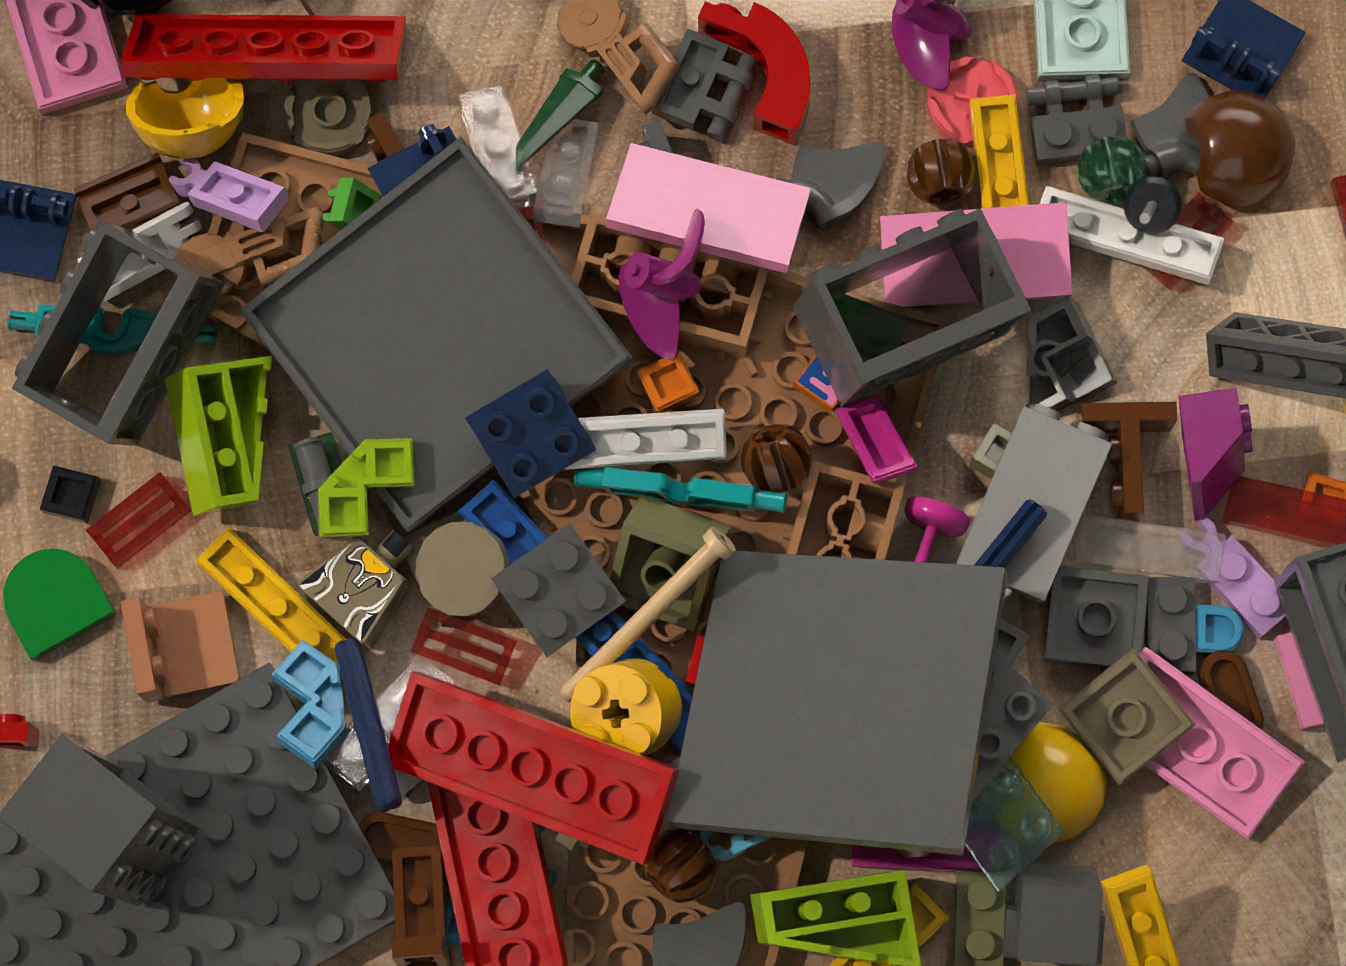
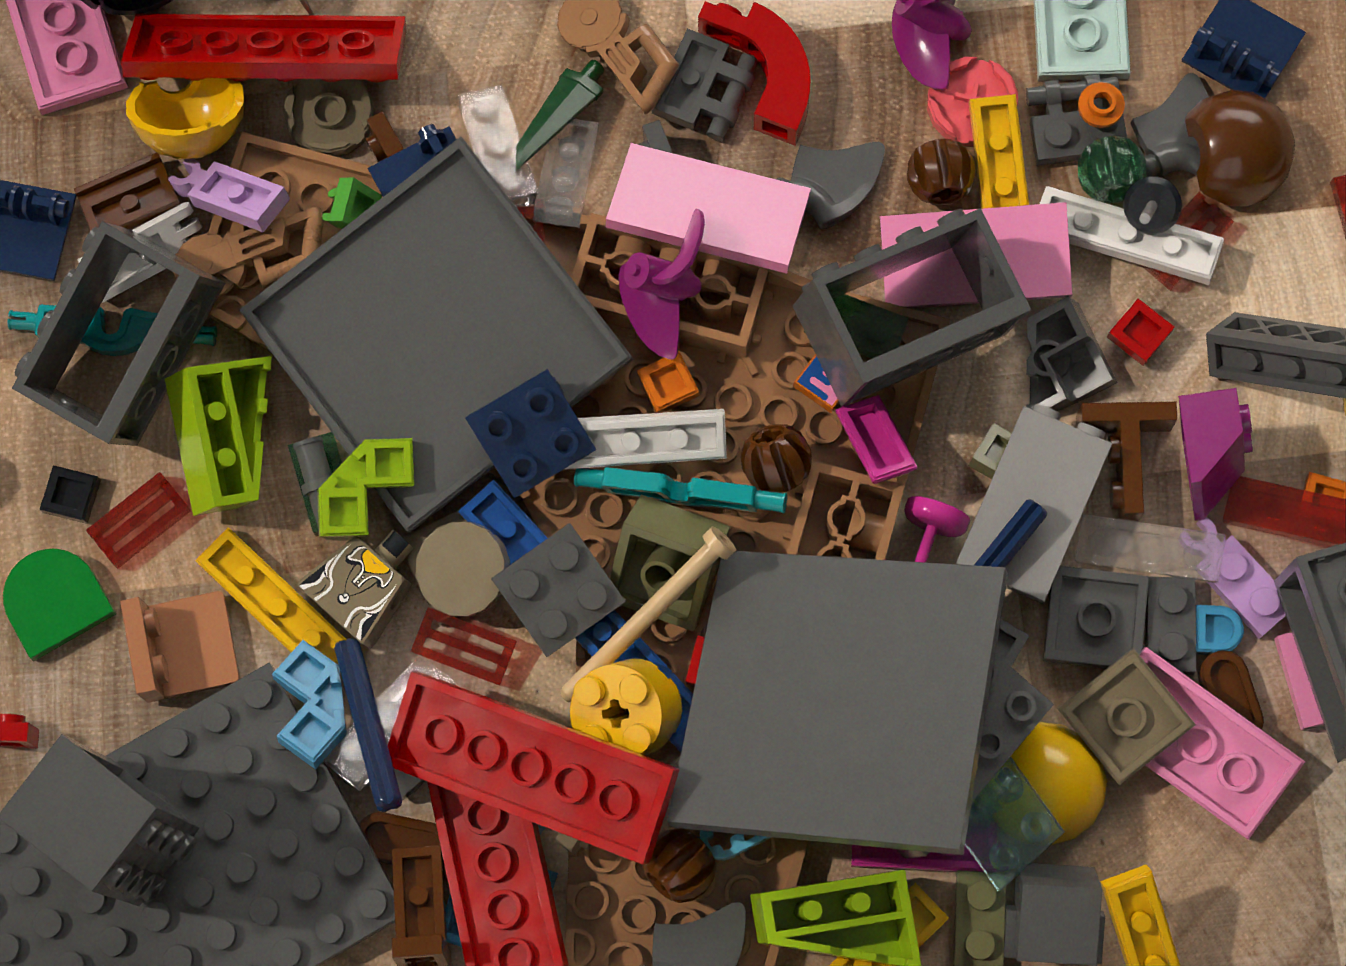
none -> orange plate [1078,82,1125,128]
none -> red plate [1107,298,1175,366]

